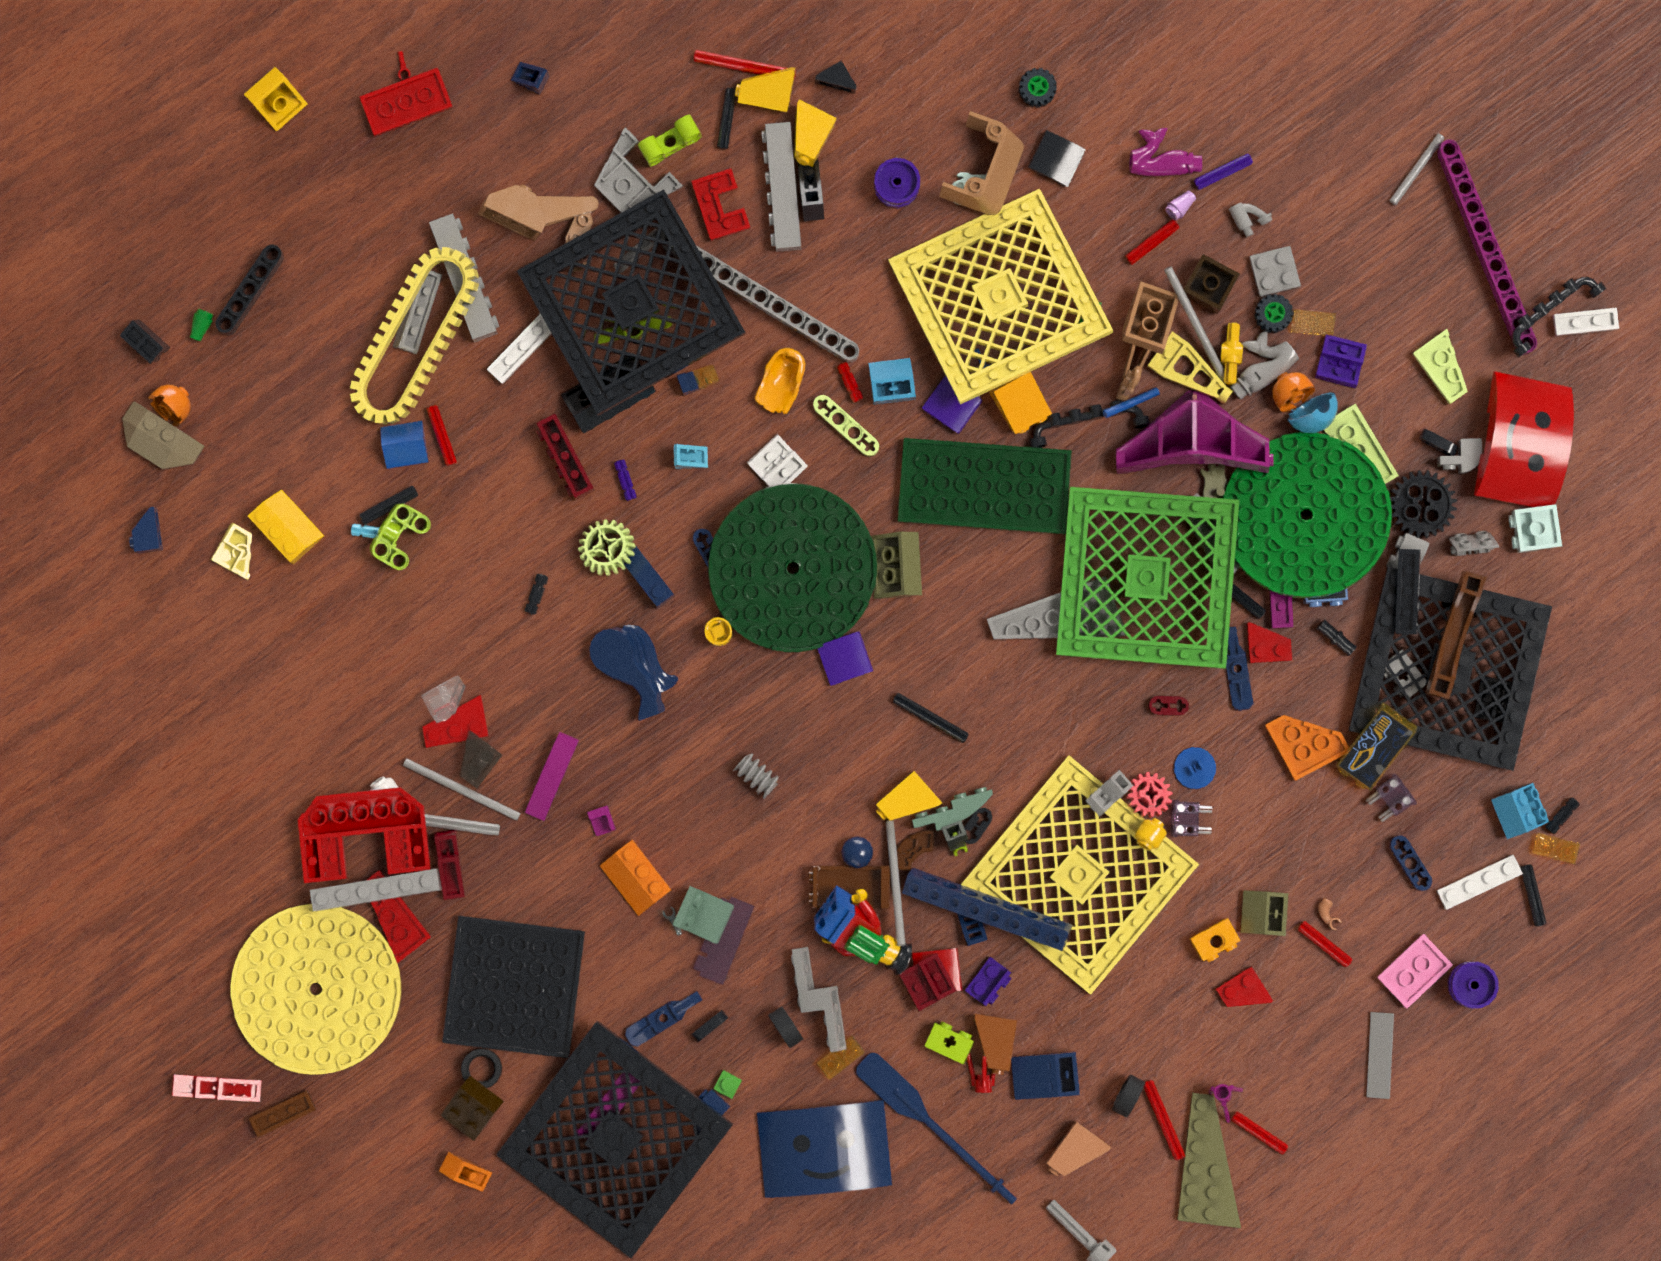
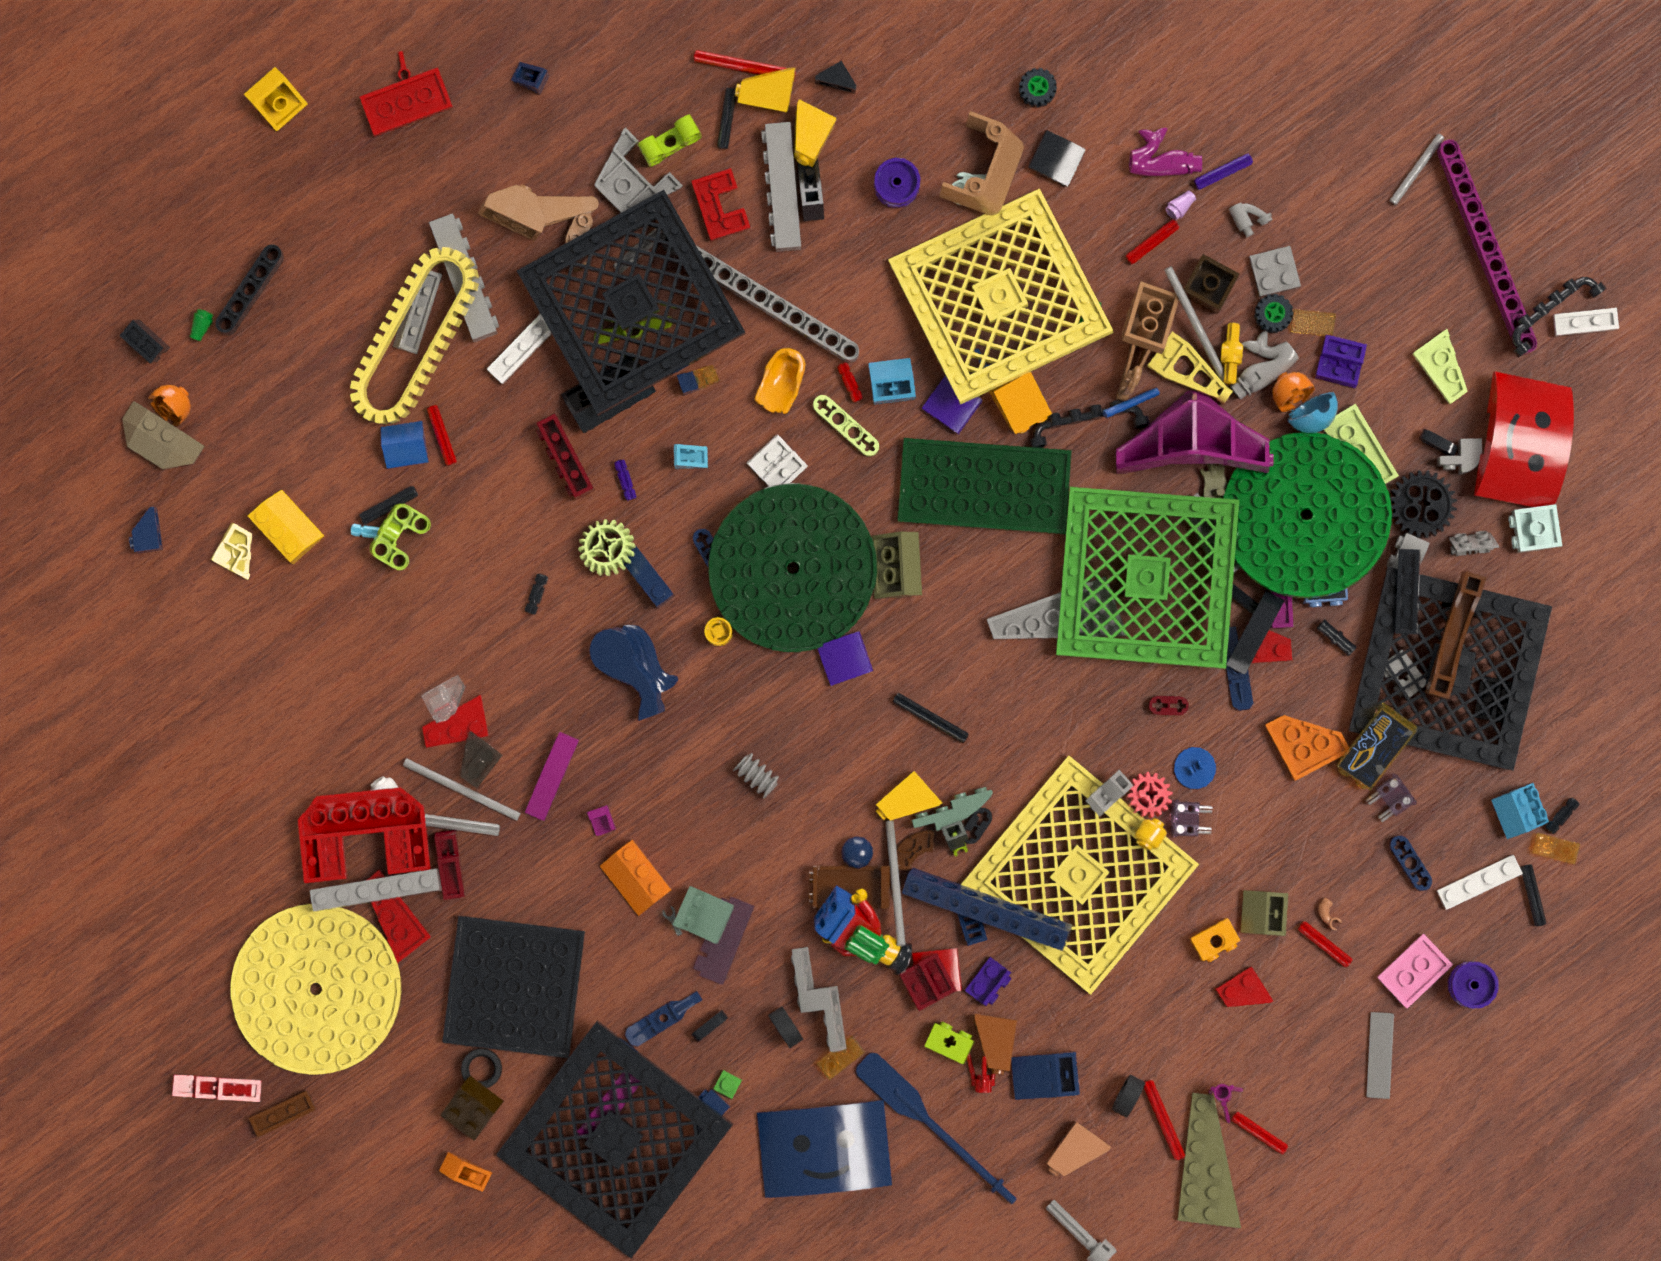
none -> black slope [1226,591,1285,675]

